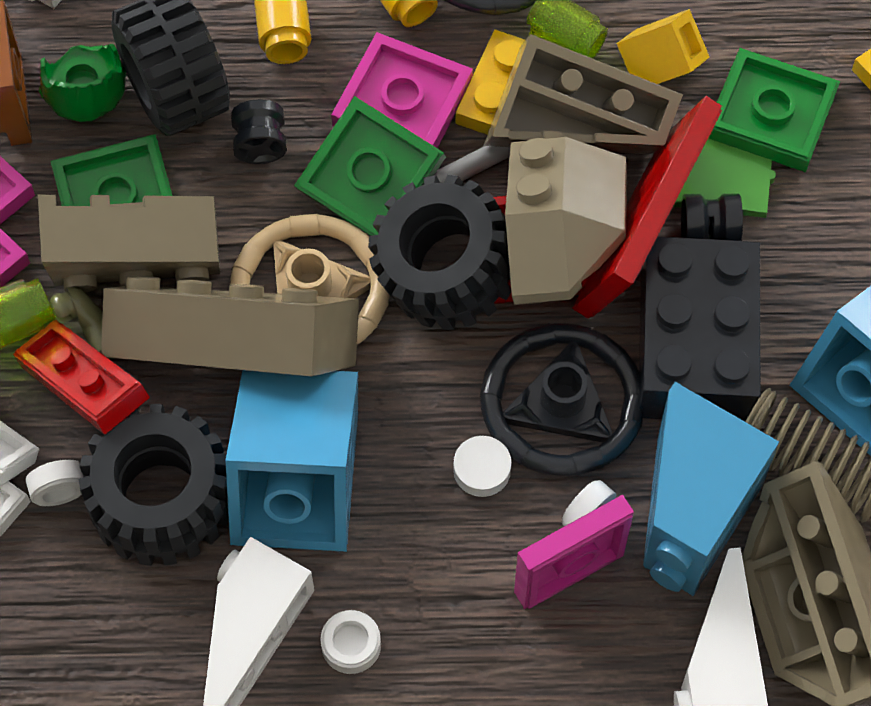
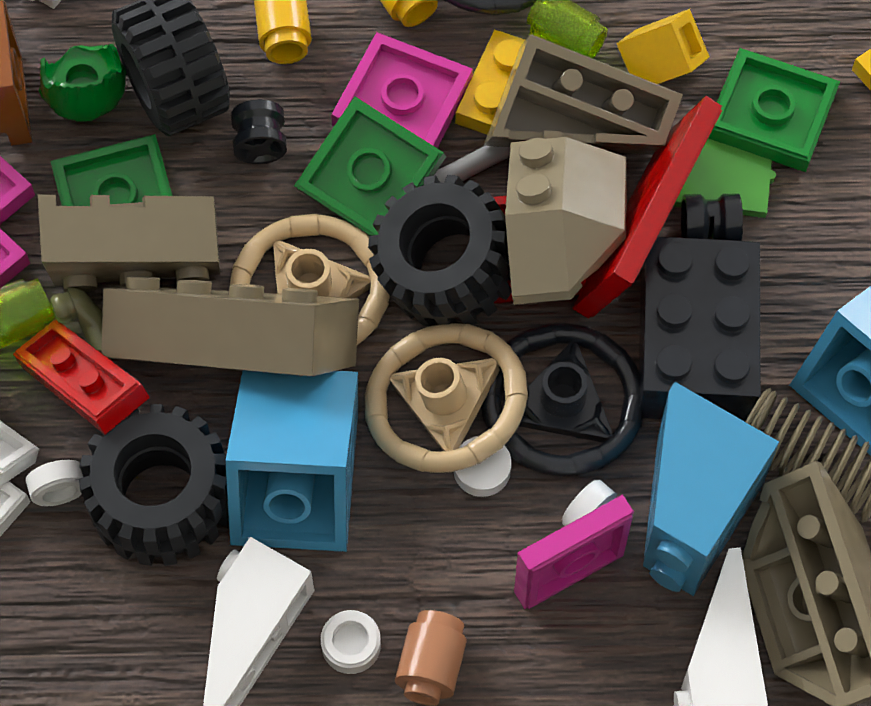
none -> tan piece [364,323,528,473]
none -> nougat brick [395,610,467,706]

